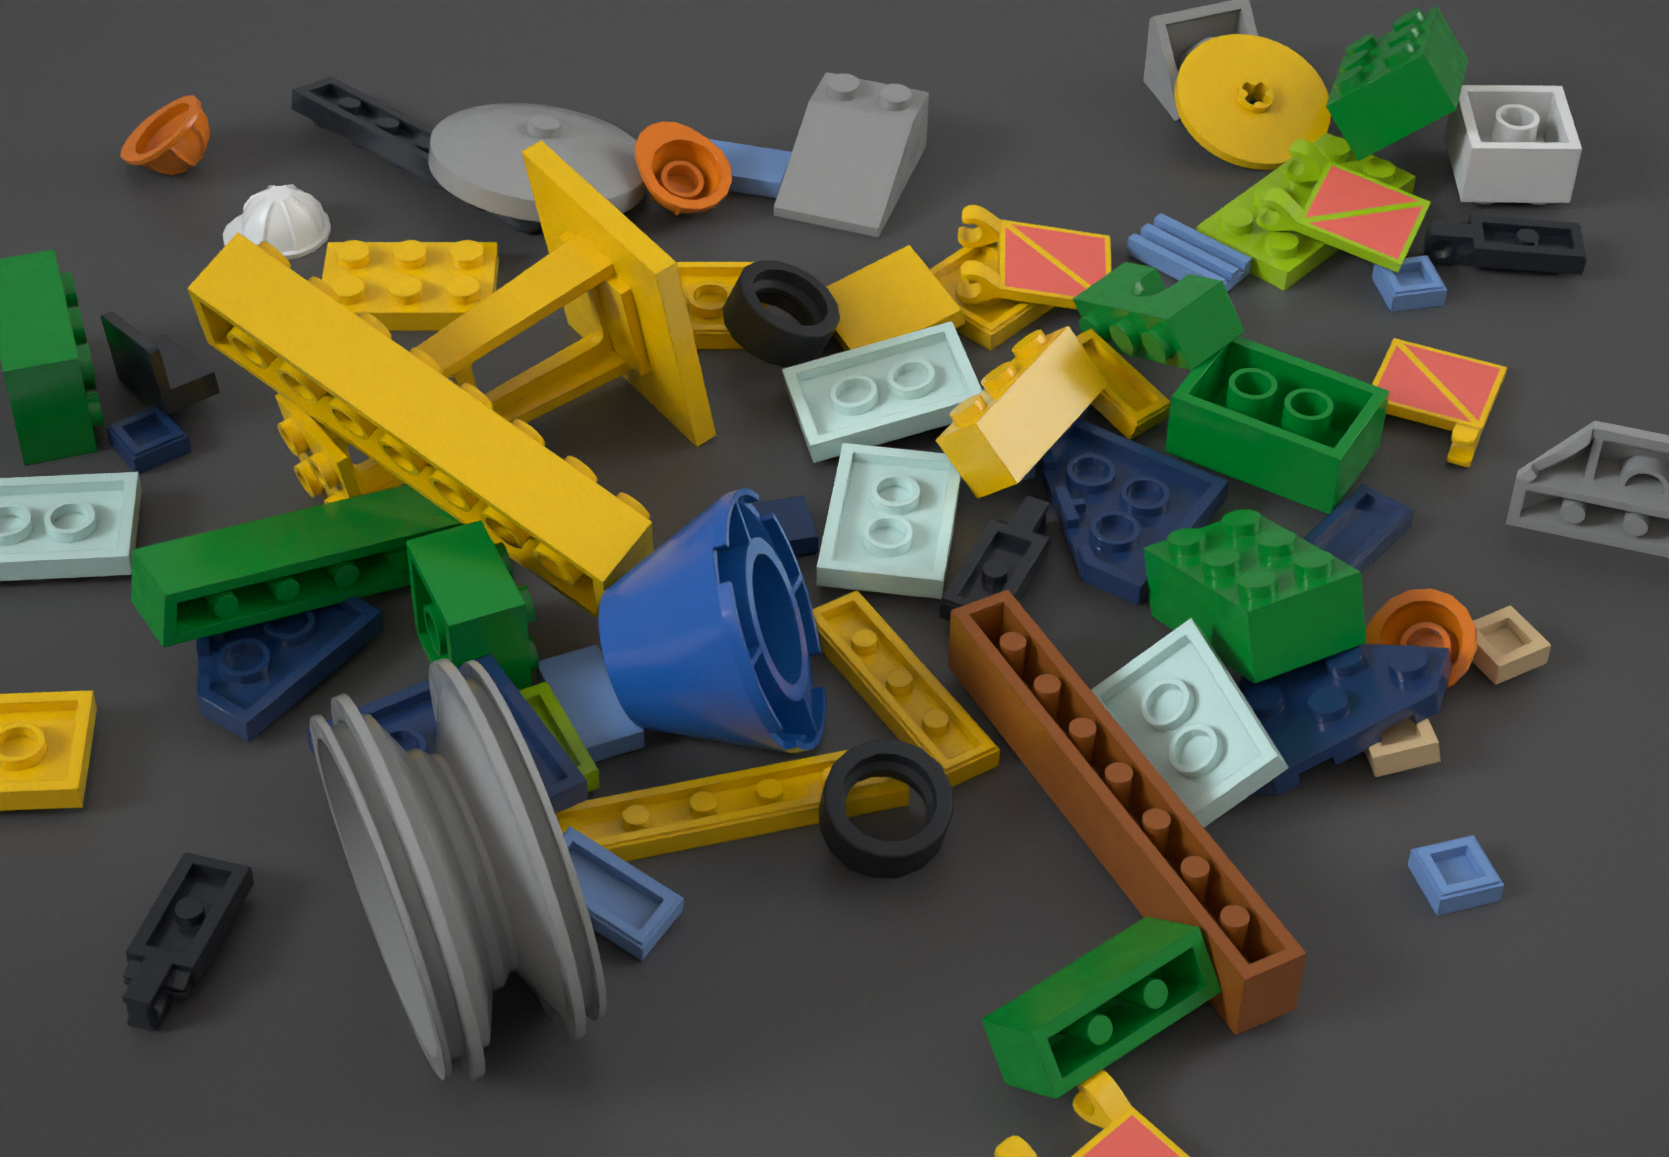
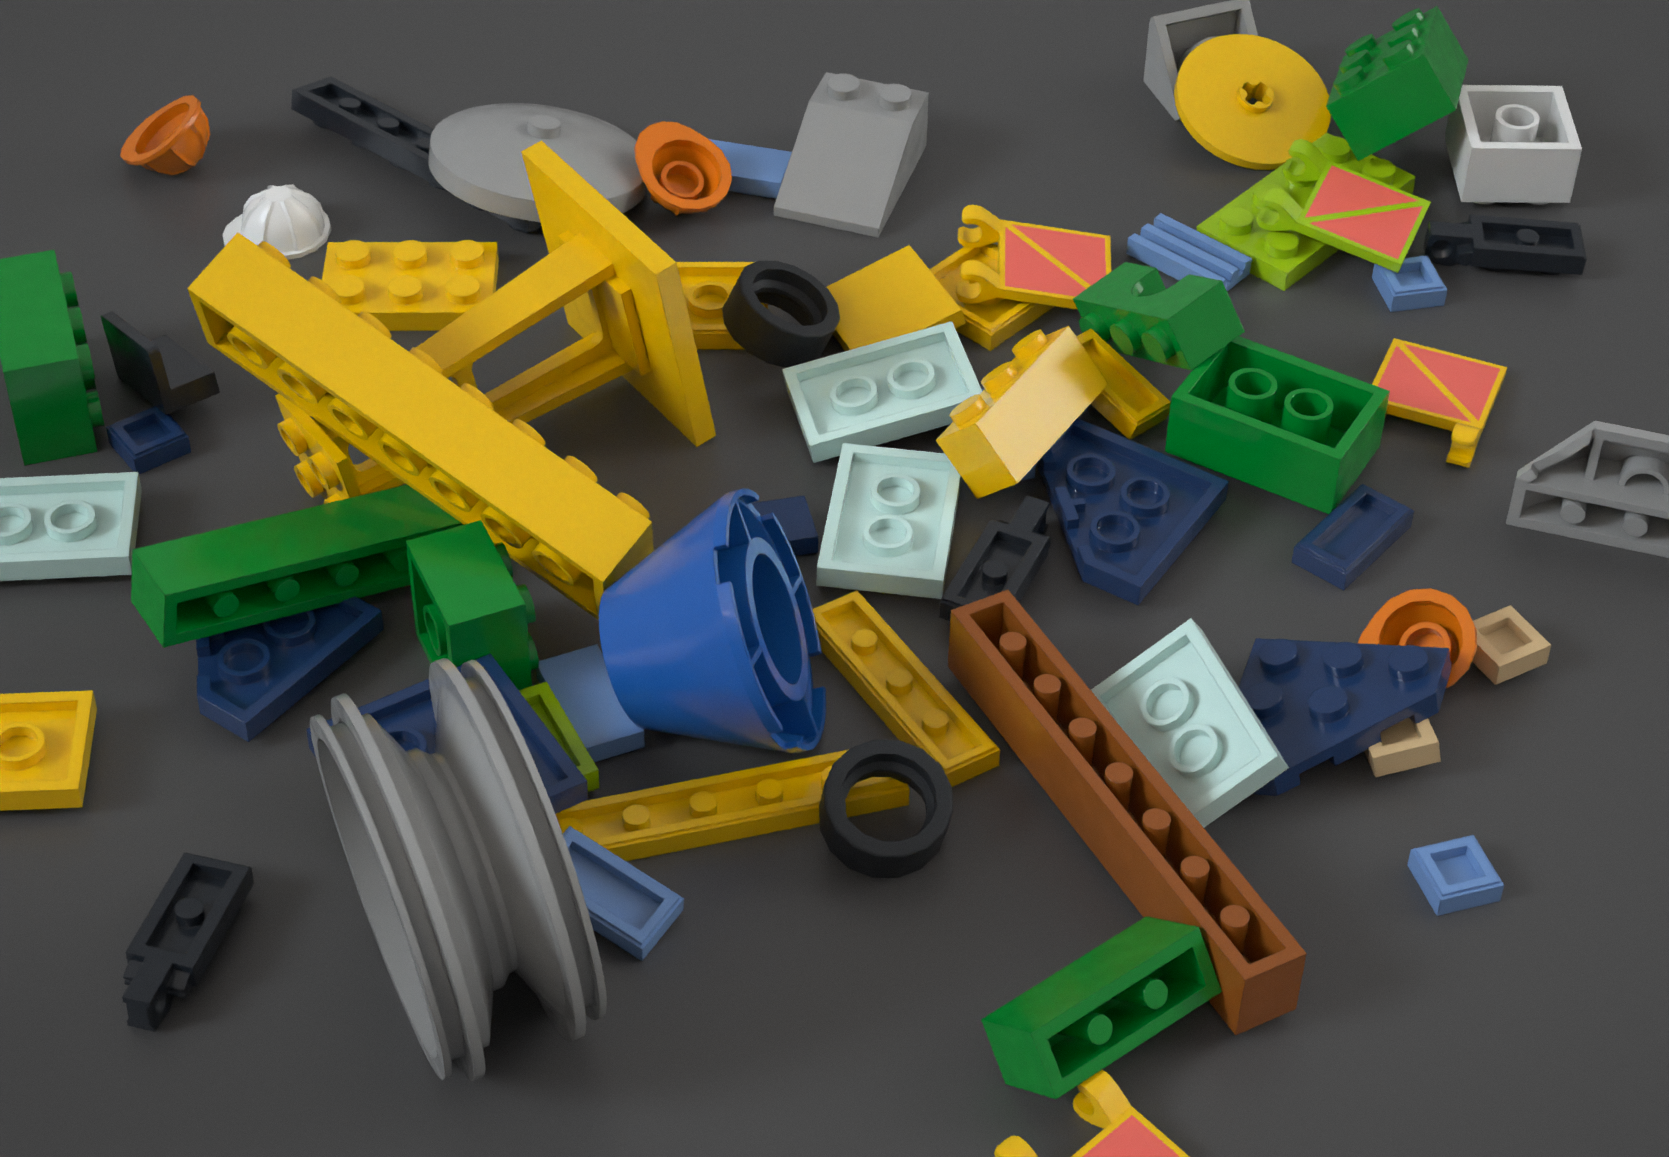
green brick [1144,509,1366,684] -> none

